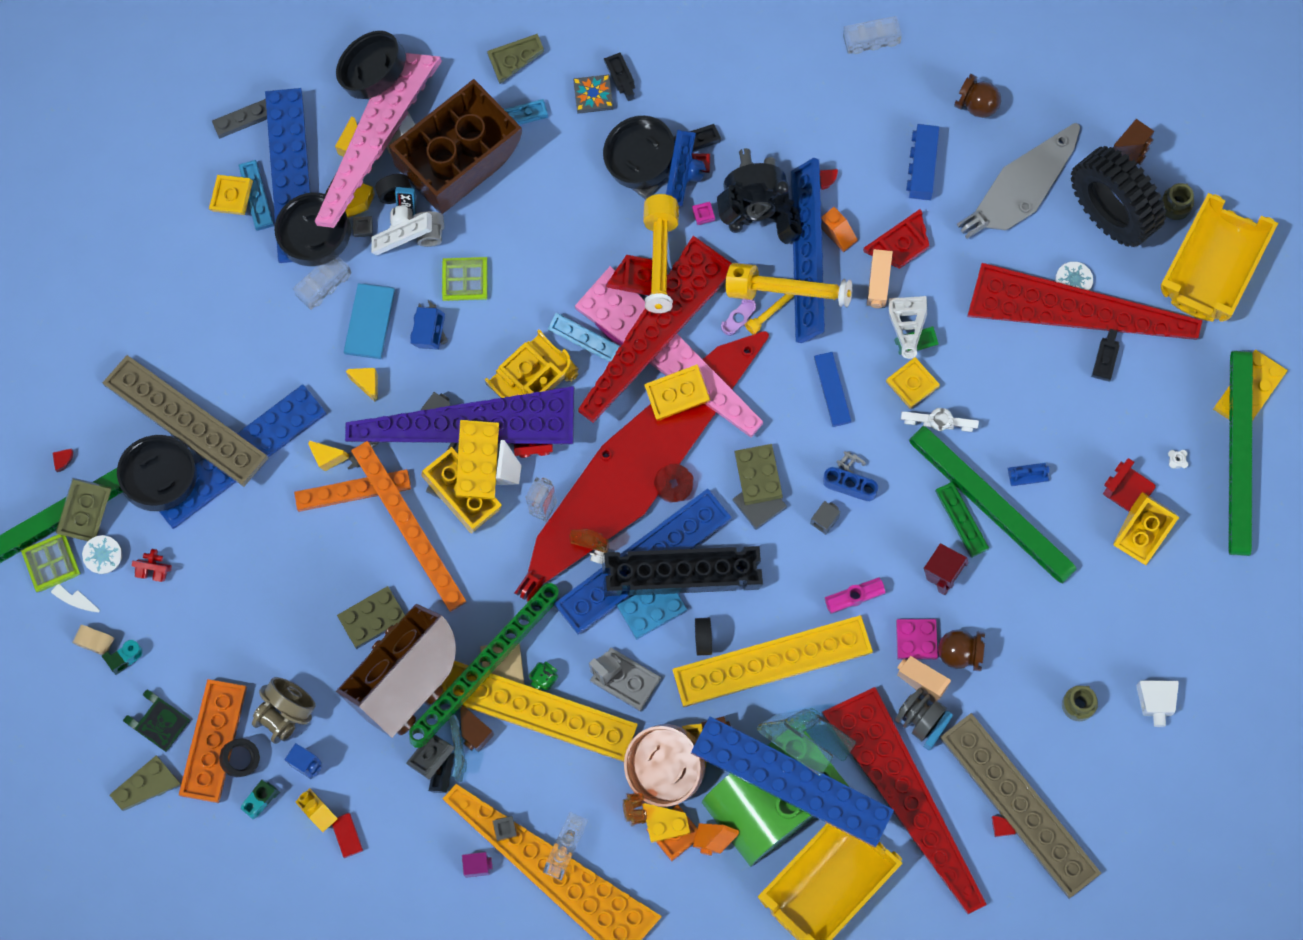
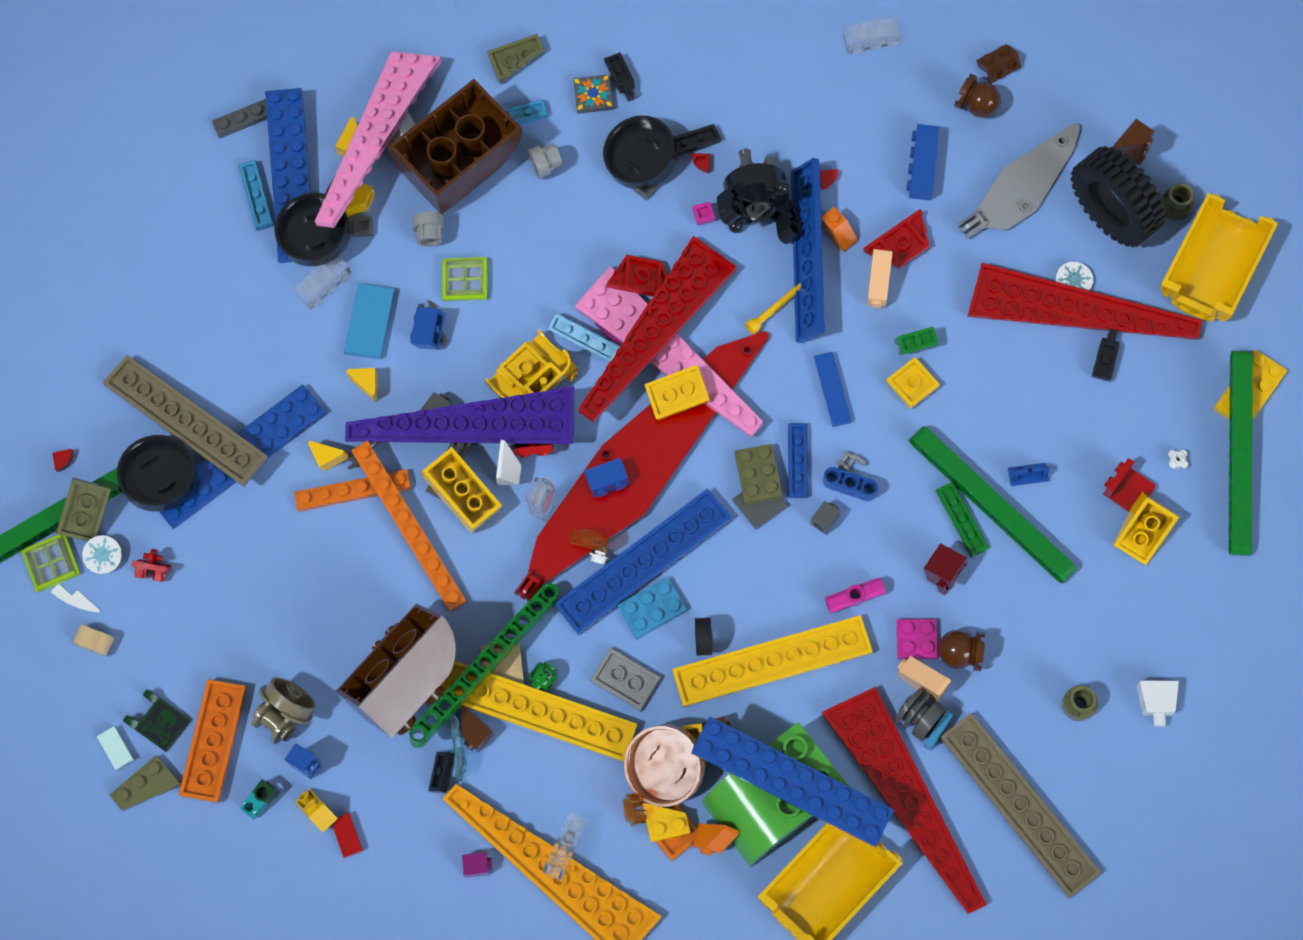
leg [102,640,142,675] -> none
yellow plate [209,175,253,215] -> none
black tyre [219,738,260,777] -> none
black brick [336,31,406,99] -> none
olive plate [337,586,405,649] -> none
white plate [371,206,432,256] -> none
black tyre [375,173,412,204] -> none
tile [395,187,417,216] -> none
dark grey tile [406,735,455,780] -> none
yellow plate [455,420,499,500] -> none
dark grey tile [493,816,517,842] -> none
light grey arch [589,652,621,686] -> none
black brick [602,546,763,597] -> none
yellow piece [643,194,679,313] -> none
clear red plate [654,464,693,503] -> none
blue plate [666,130,706,206] -> none
lavender piece [721,299,756,336] -> none
yellow piece [726,263,852,308] -> none
clear light blue windscreen [757,708,856,776] -> none
white plate [889,296,927,359] -> none
white plate [900,408,979,432] -> none
red tile [991,816,1016,837] -> none
none -> light aqua tile [97,726,134,771]
none -> light grey piece [527,143,563,179]
none -> blue brick [584,458,629,497]
none -> blue tile [788,423,808,498]
none -> reddish brown bracket [976,44,1021,83]

